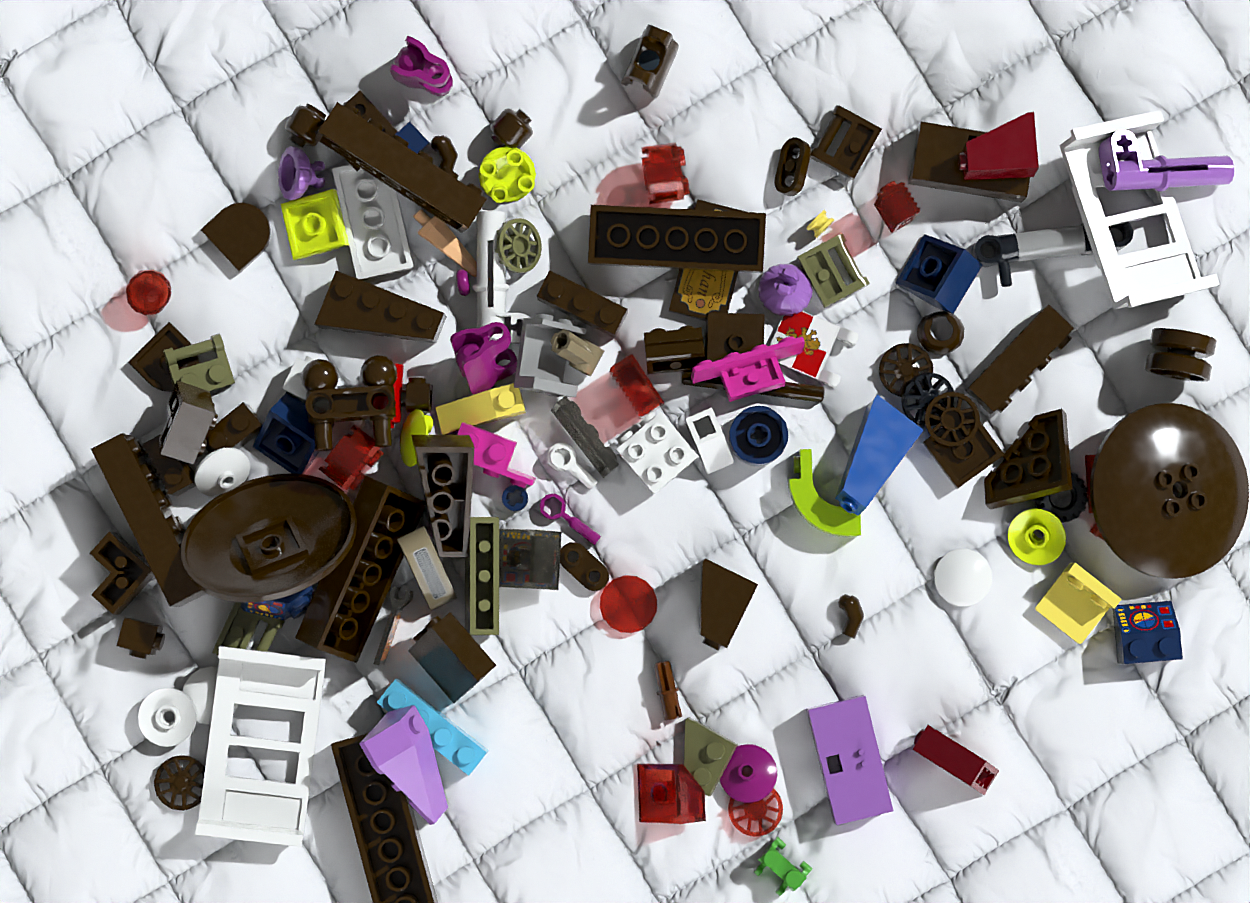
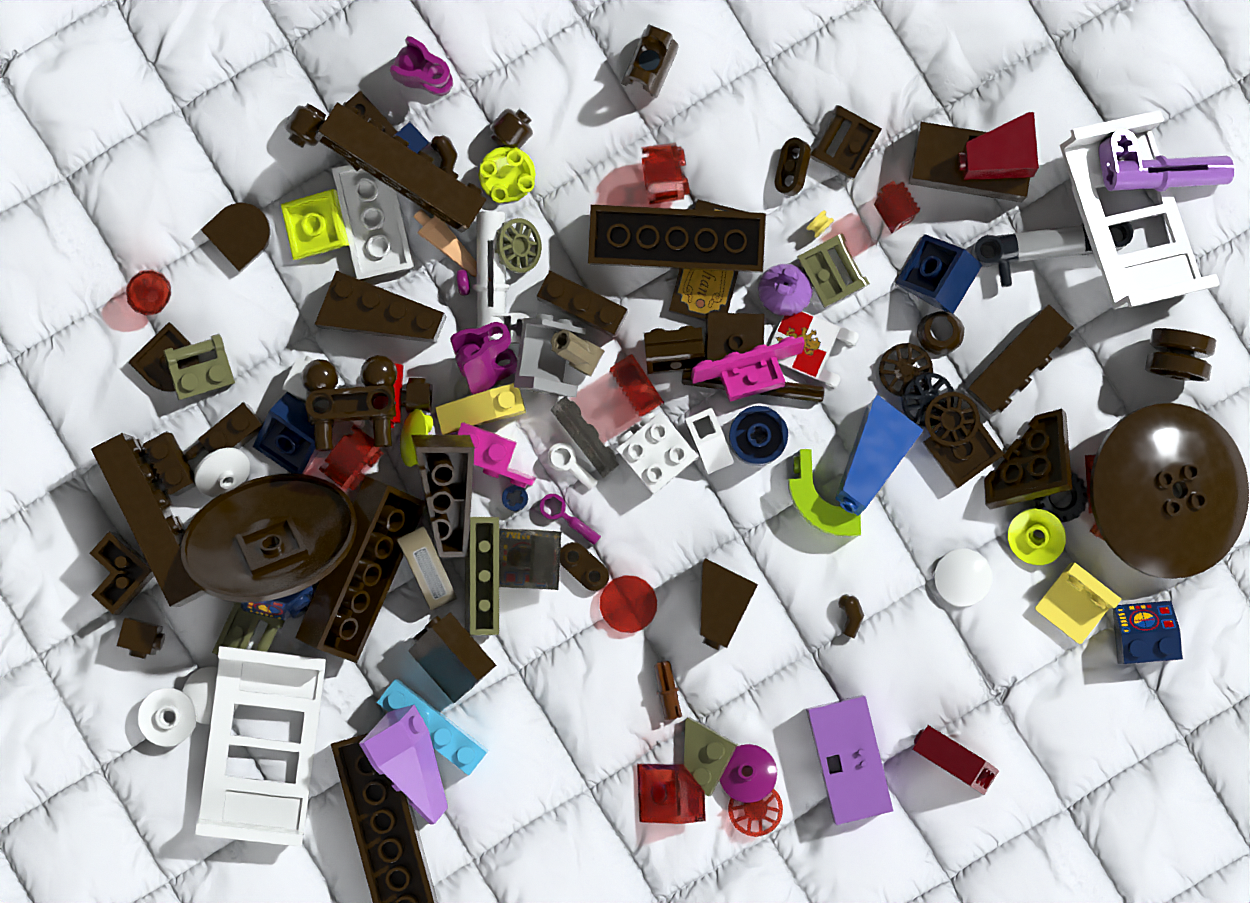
dark brown wheel [154,755,205,811] -> none
brick [158,381,218,465] -> none
medium lavender hair [278,146,325,200] -> none
clear smoke flag [373,586,414,666] -> none
bright green piece [754,836,813,896] -> none

